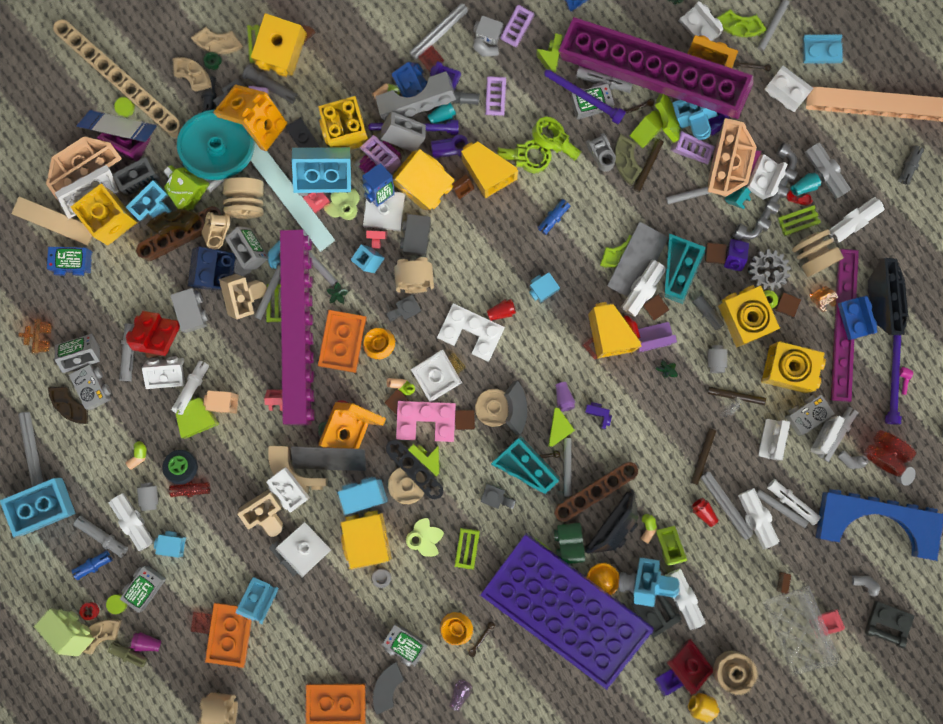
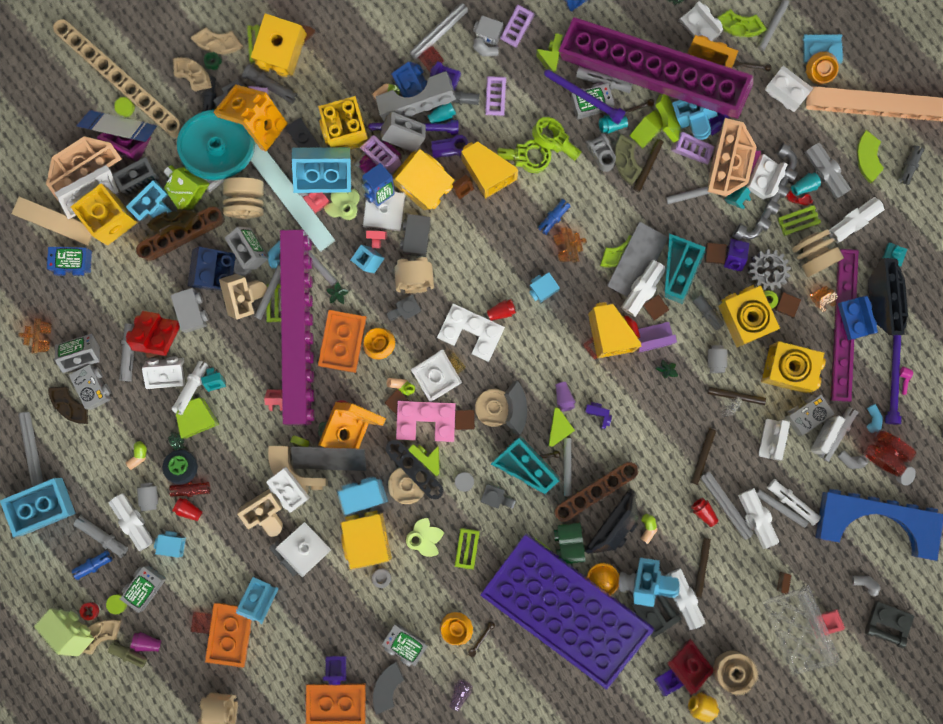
tan piece [202,212,230,250] -> none
light nougat brick [203,391,239,414] -> none
lime slope [656,526,687,566] -> none
none -> clear green plate [168,432,185,450]
none -> red cone [172,497,203,522]
none -> teal tile [201,367,226,392]
none -> lime tile [290,435,310,447]
none -> dark purple bracket [323,656,346,685]
none -> light grey tile [455,472,474,492]
none -> clear orange hips [553,227,587,263]
none -> teal cone [599,115,628,134]
none -> dark brown bar [694,538,711,597]
none -> light orange hat [806,51,839,85]
none -> lime tile [856,130,884,184]
none -> medium azure arm [867,404,883,433]
none -> teal tile [882,242,907,267]

